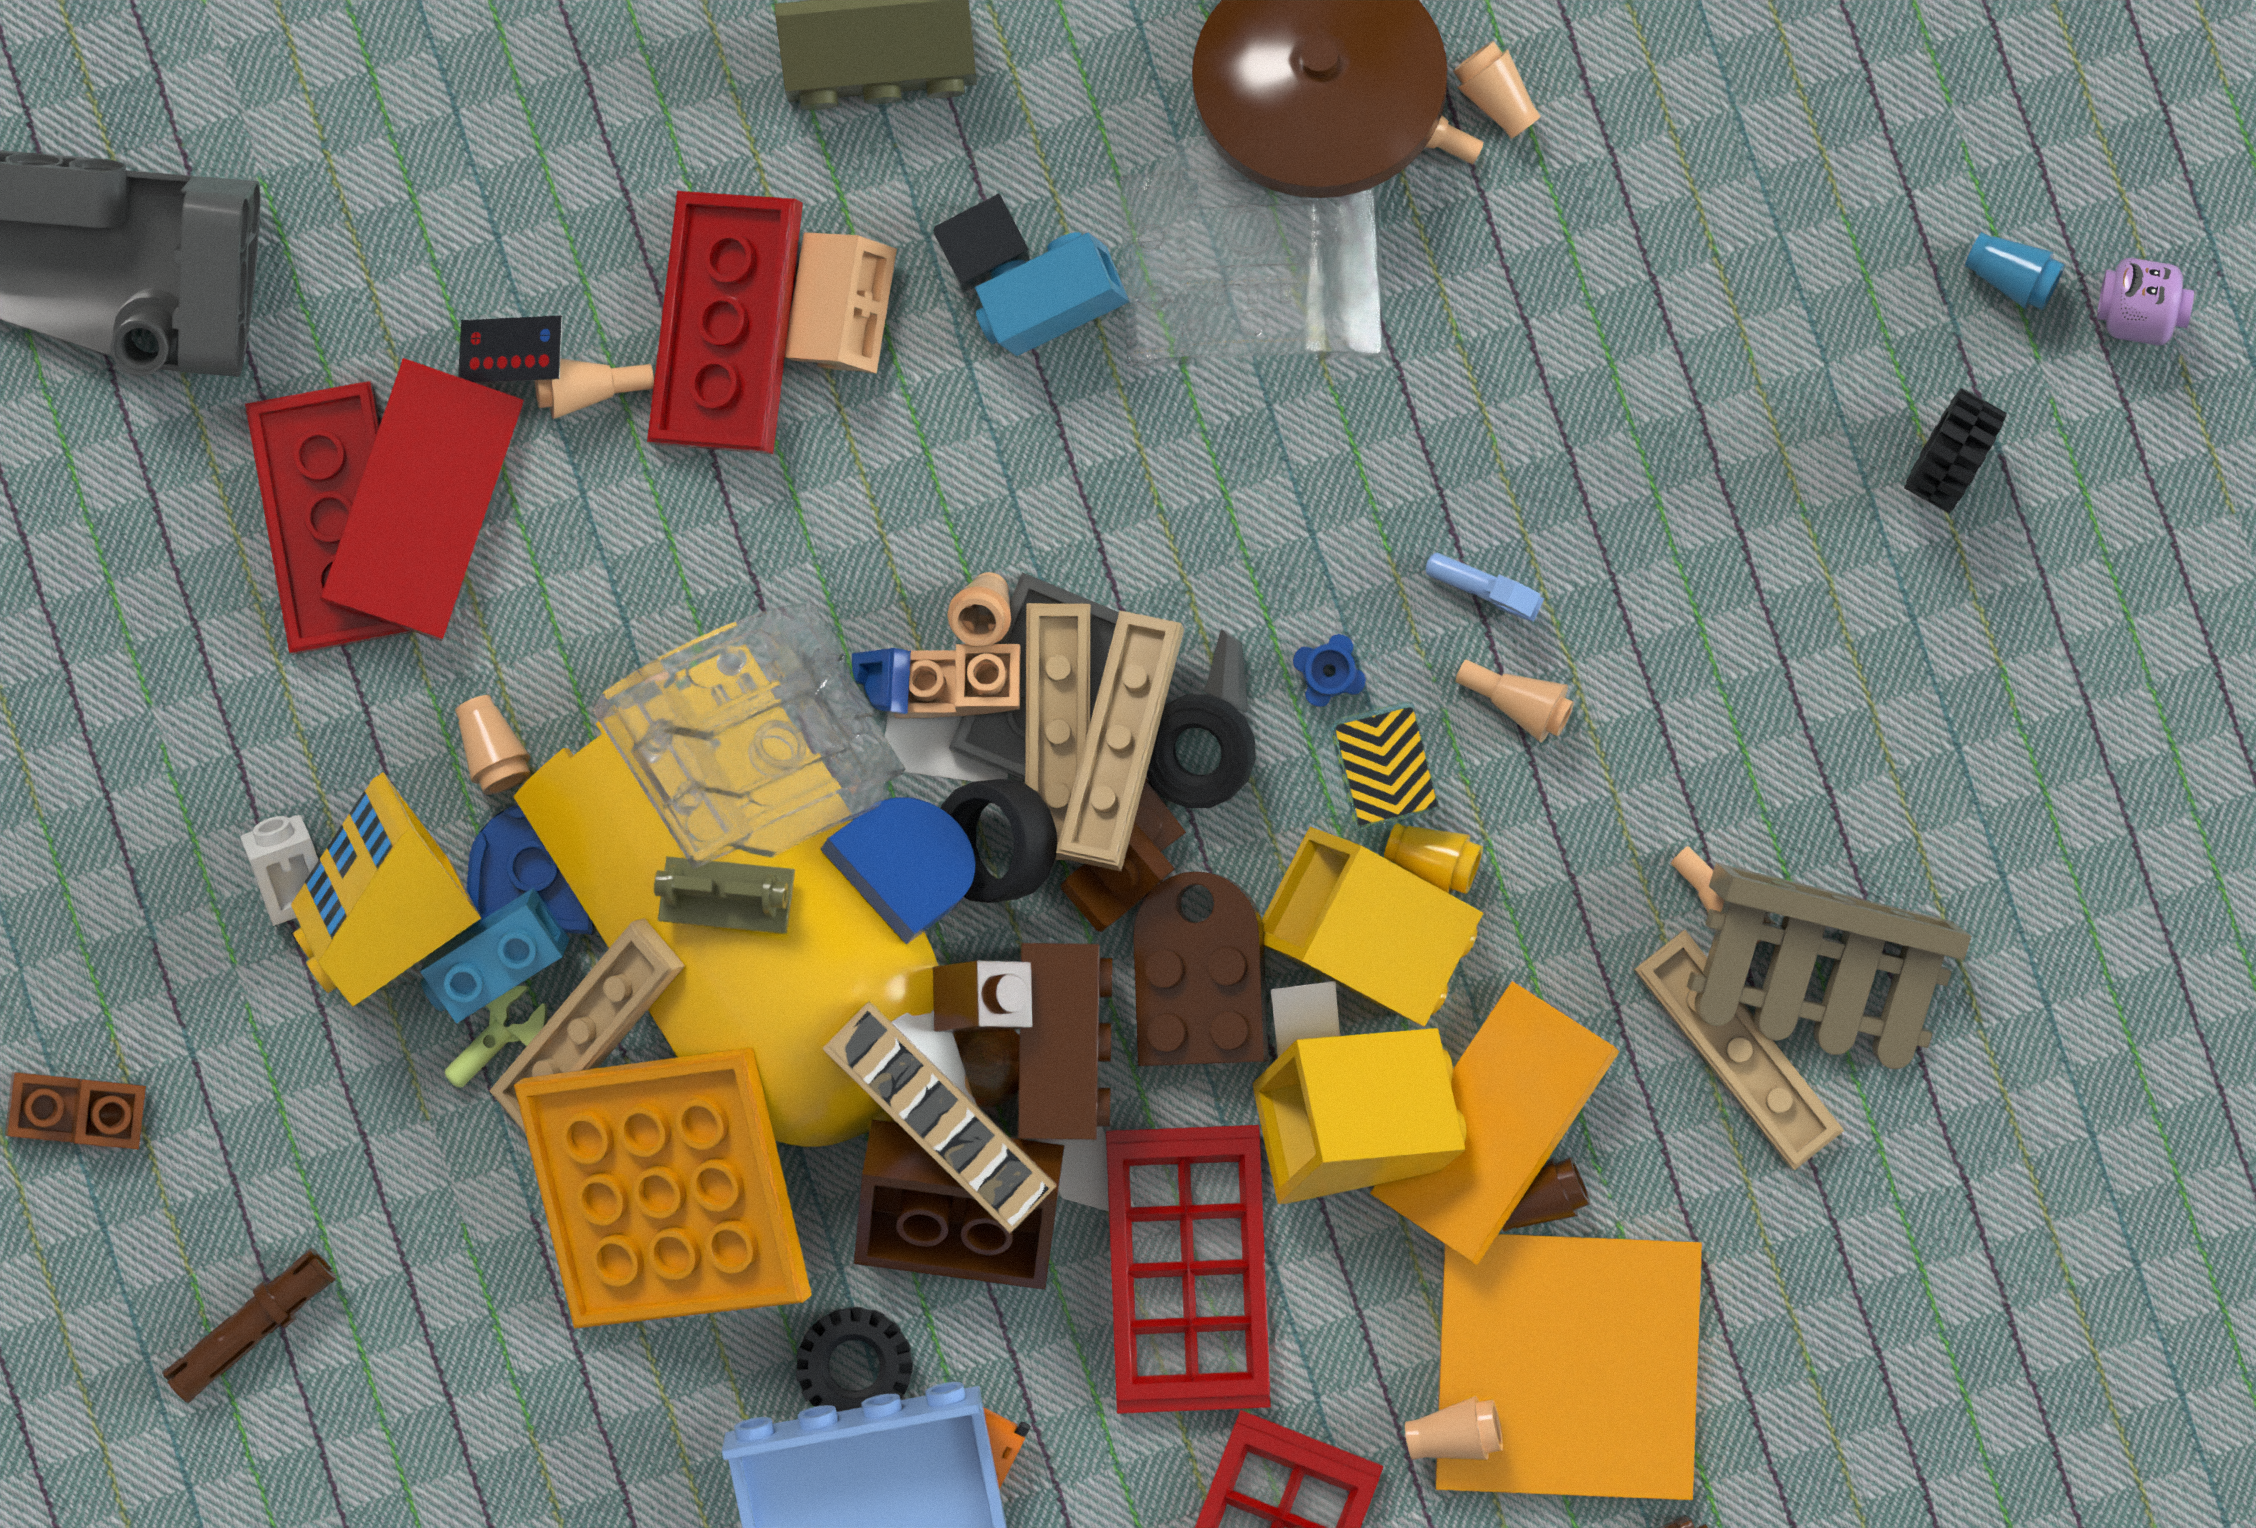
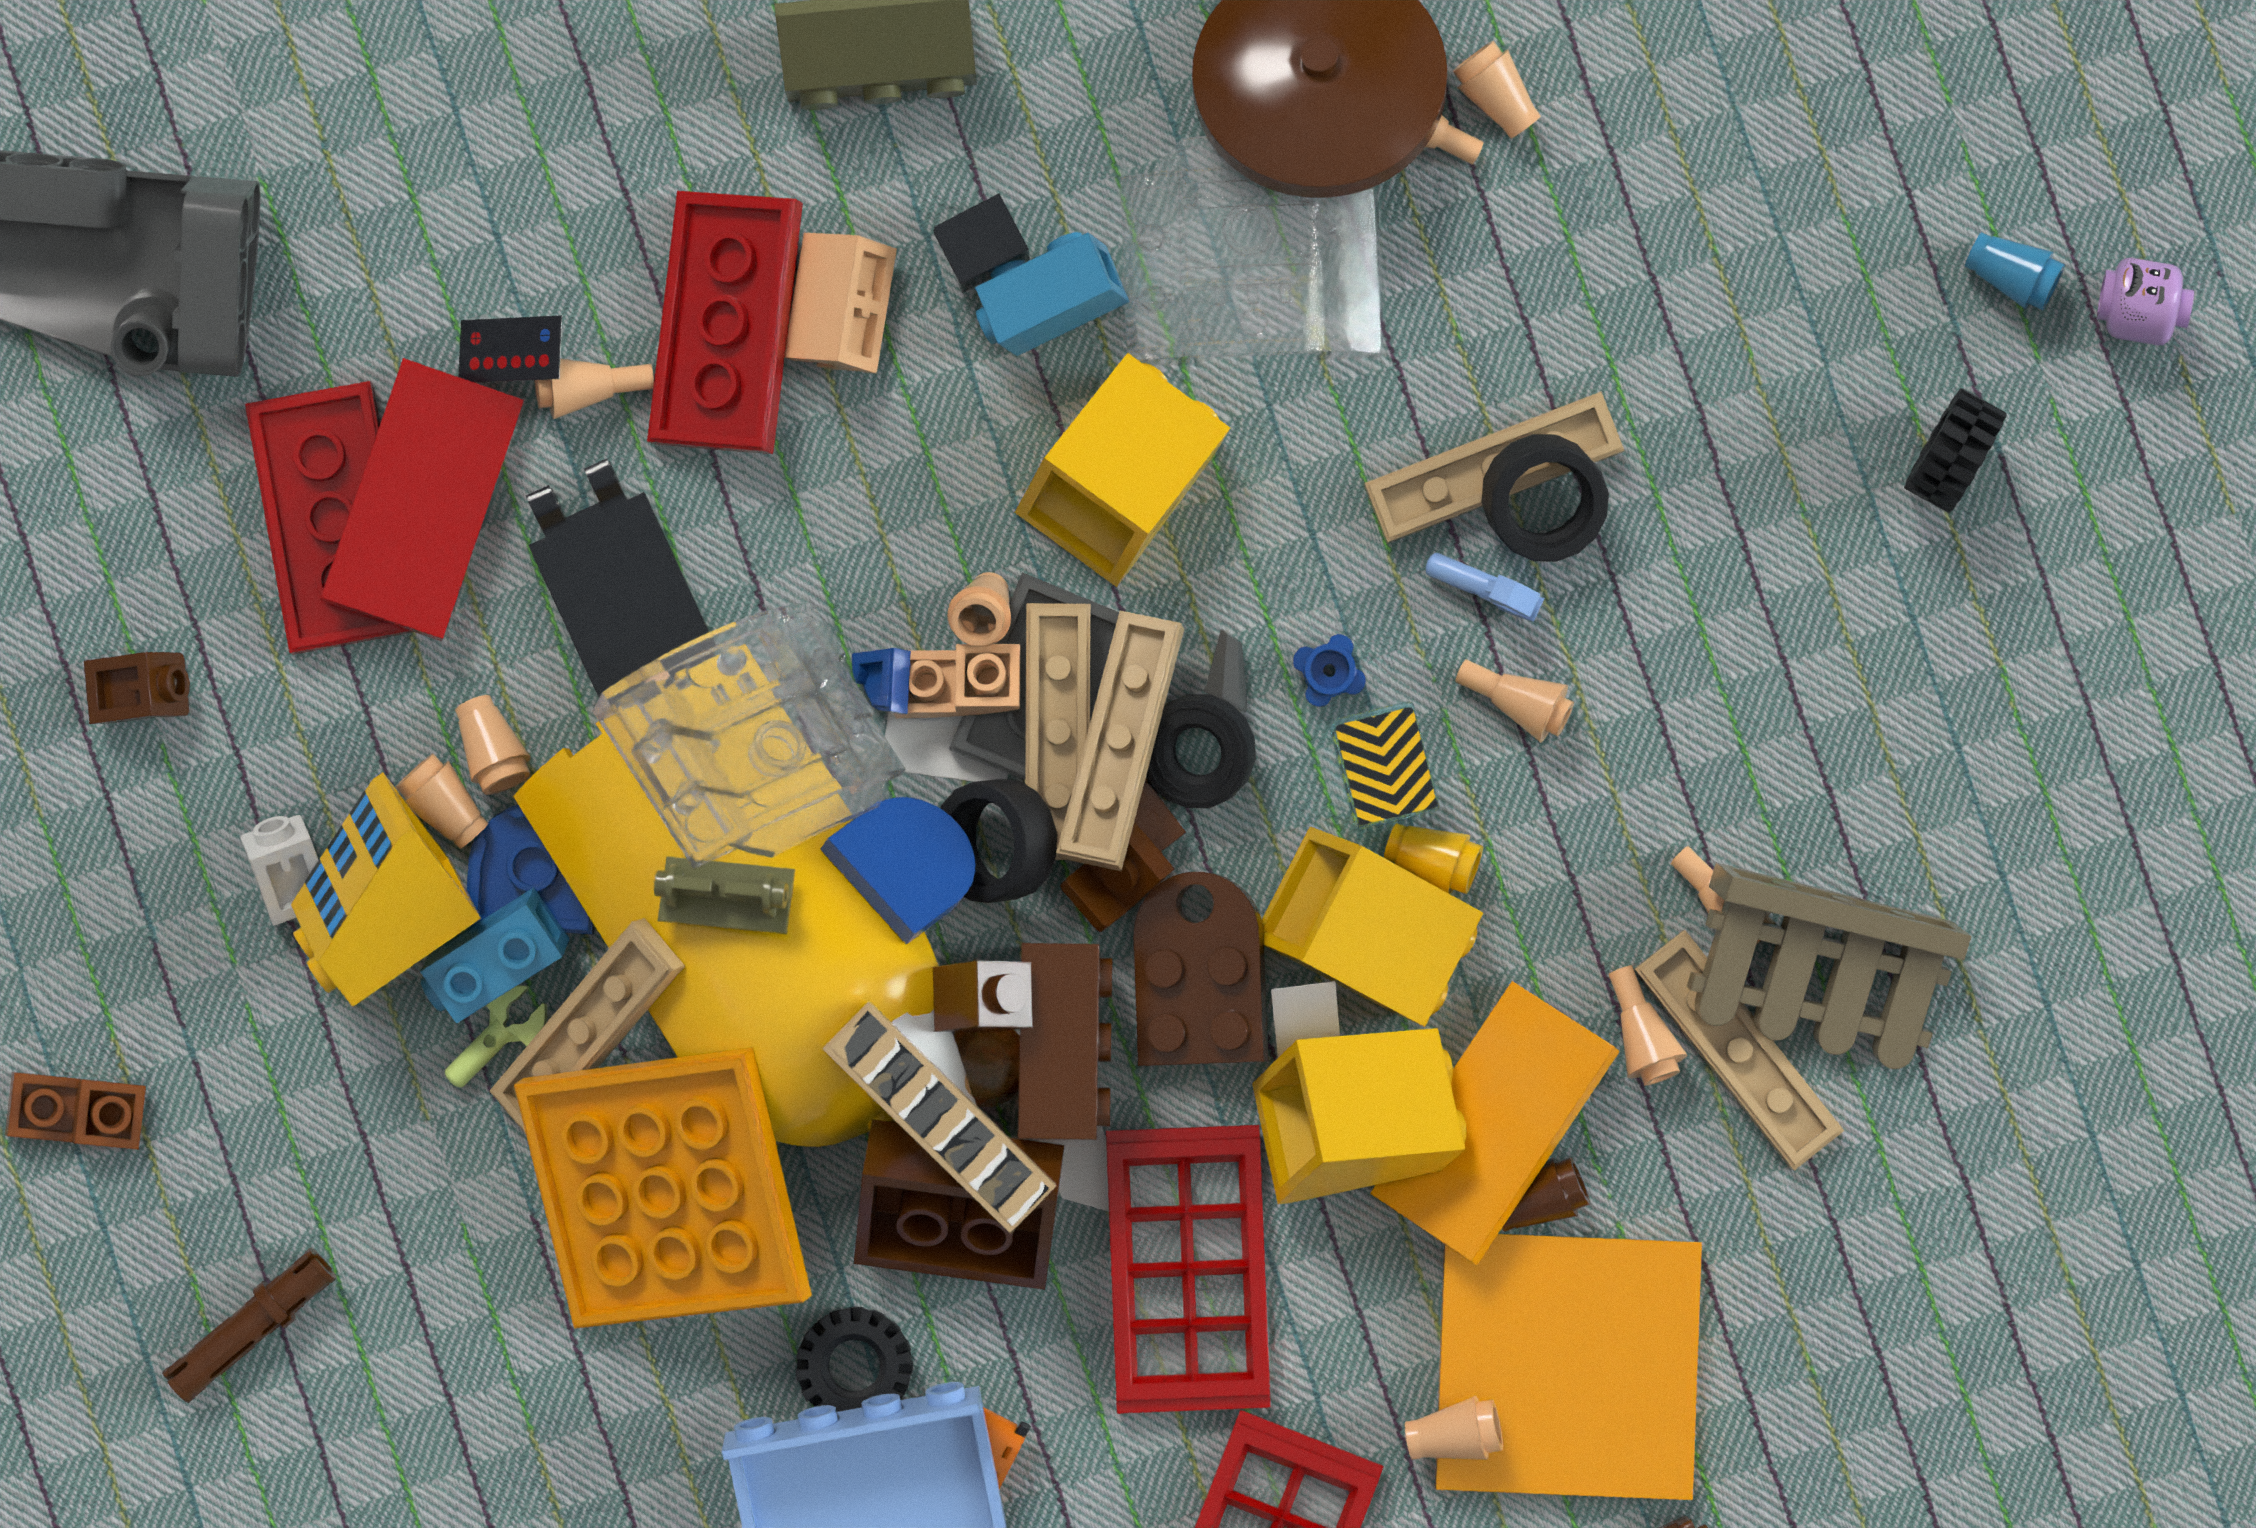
none -> reddish brown bracket [84,652,190,724]
none -> light nougat cone [395,753,489,849]
none -> black tile [526,459,720,715]
none -> yellow slope [1014,353,1230,587]
none -> tan tile [1364,392,1624,544]
none -> black tyre [1481,434,1609,562]
none -> light nougat cone [1609,965,1688,1085]

